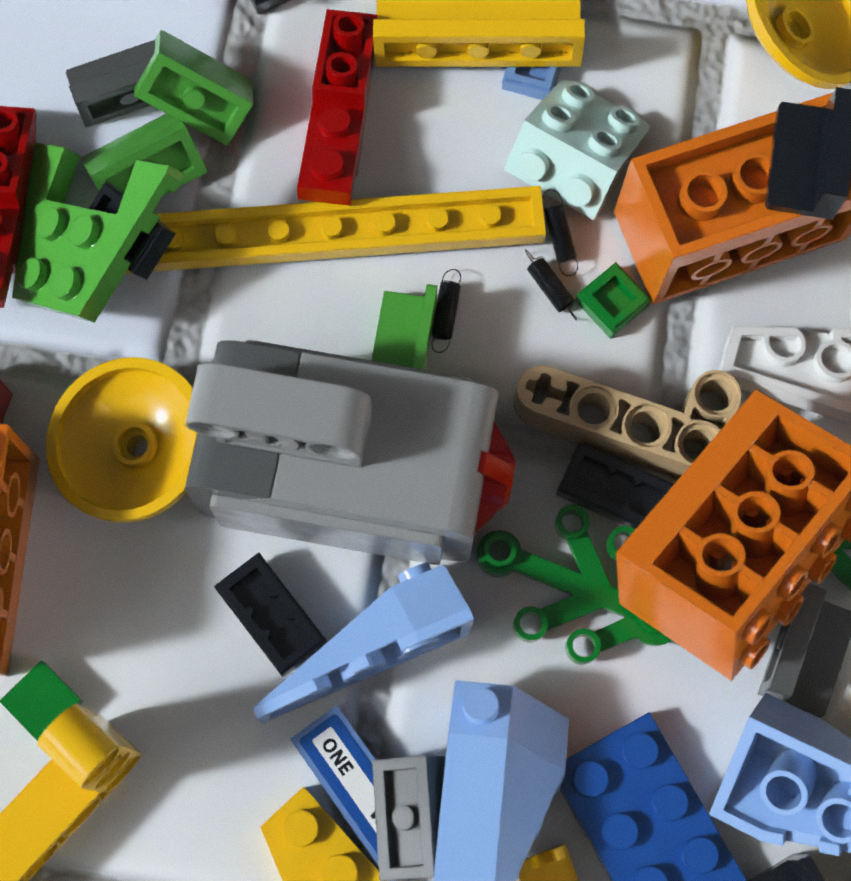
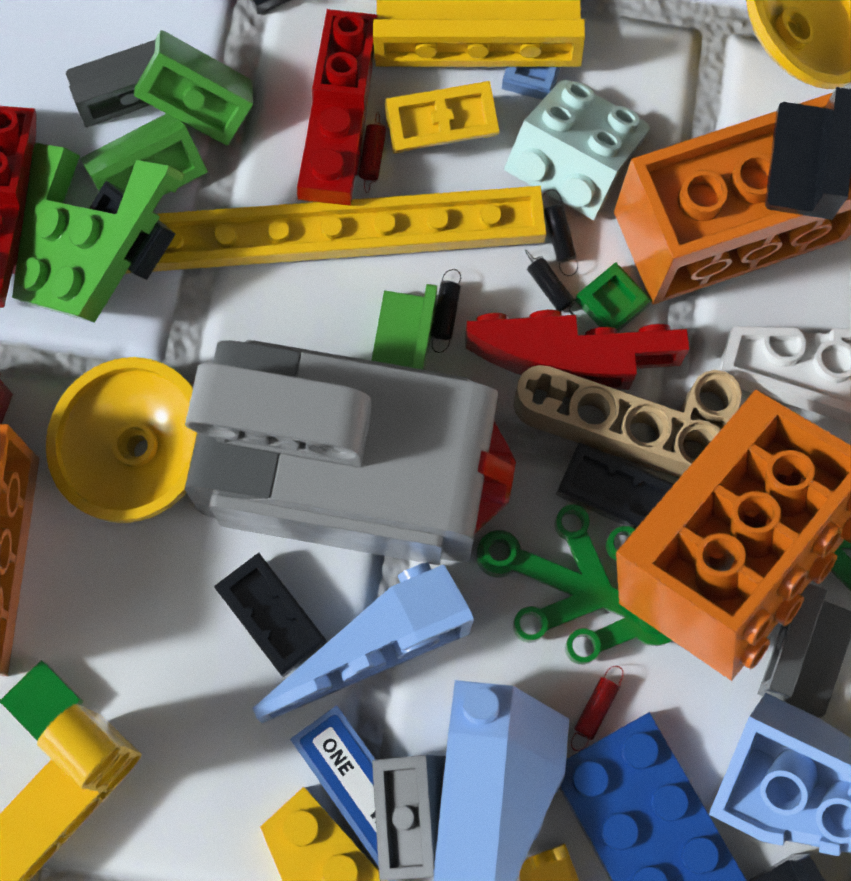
none -> red piece [358,112,386,193]
none -> yellow hinge [384,81,500,154]
none -> red slope [465,310,689,390]
none -> red piece [571,665,624,751]

